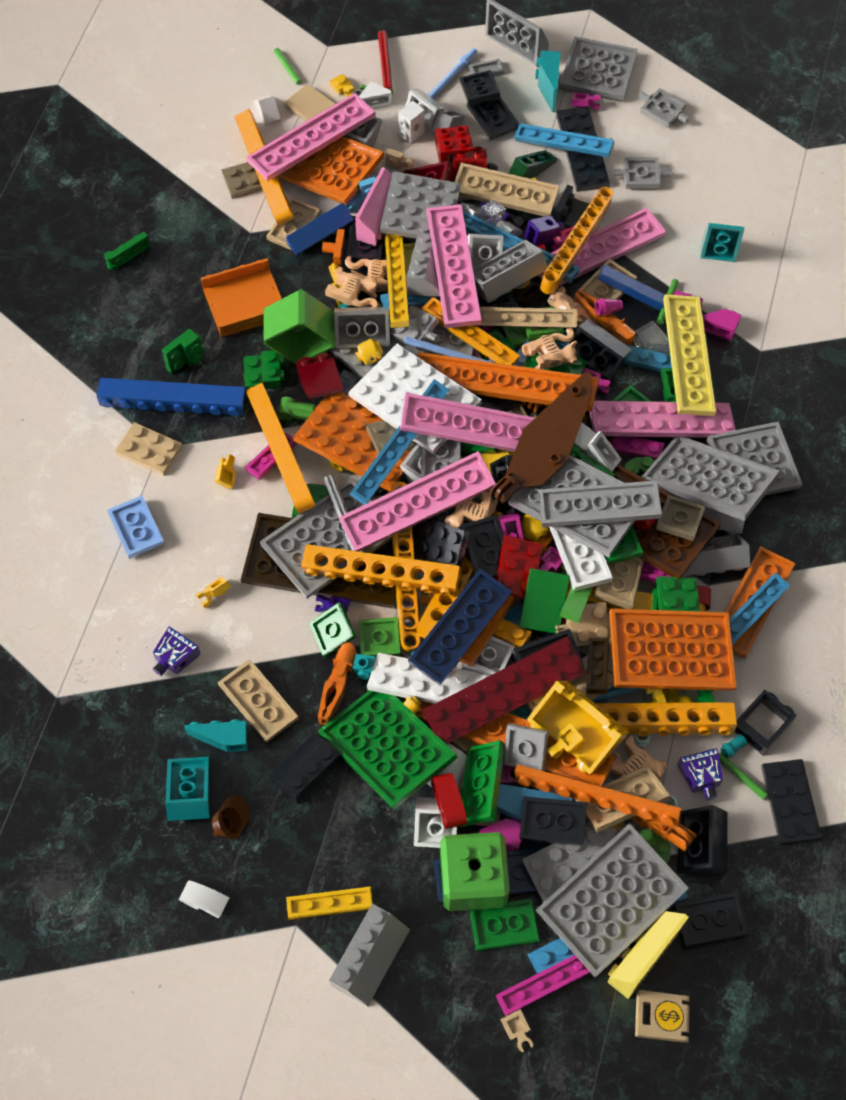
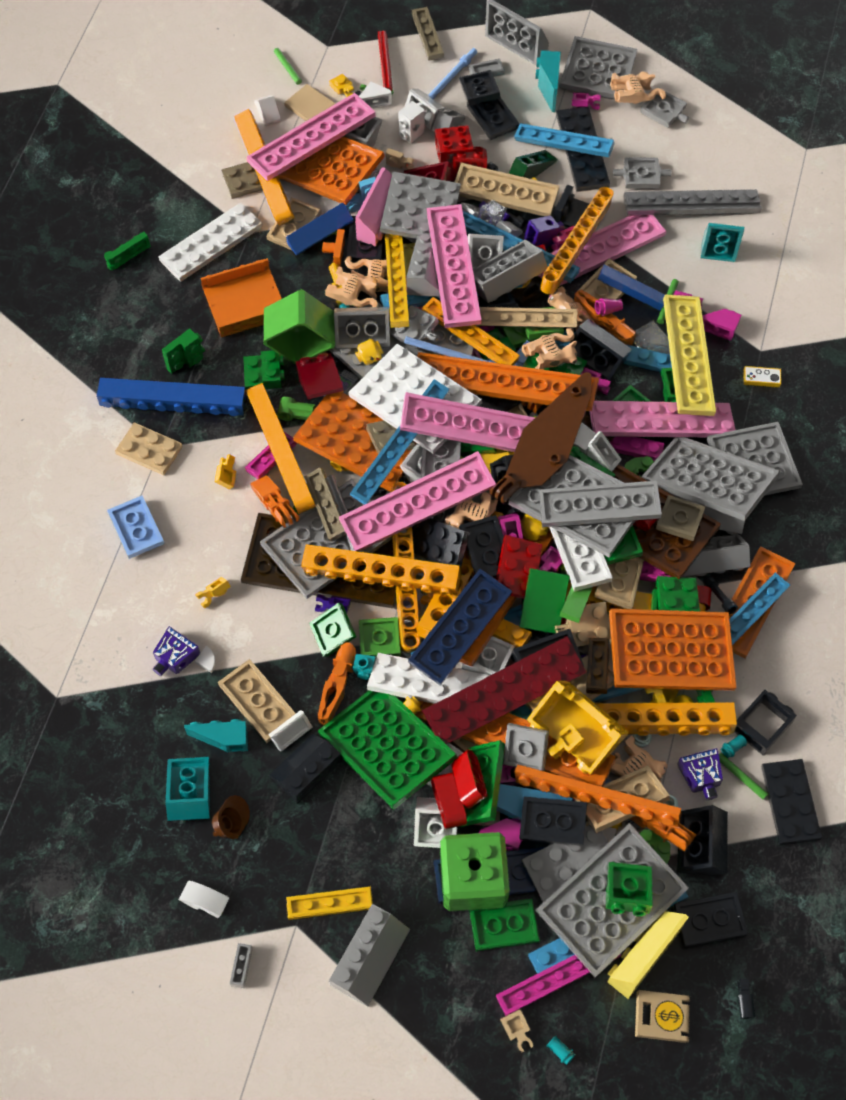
none -> white plate [159,202,262,282]
none -> white tile [195,646,215,673]
none -> light grey piece [230,943,253,989]
none -> orange arm [250,475,299,528]
none -> white tile [269,710,313,752]
none -> dark tan plate [304,467,346,542]
none -> dark tan plate [412,7,444,61]
none -> red beam [451,750,487,809]
none -> teal pin [547,1036,575,1065]
none -> green plate [606,862,653,917]
none -> light nougat animal [610,71,666,104]
none -> flat silver plate [623,189,762,215]
none -> black bar [703,576,738,614]
none -> black bar [737,978,756,1019]
none -> tile [744,366,781,387]

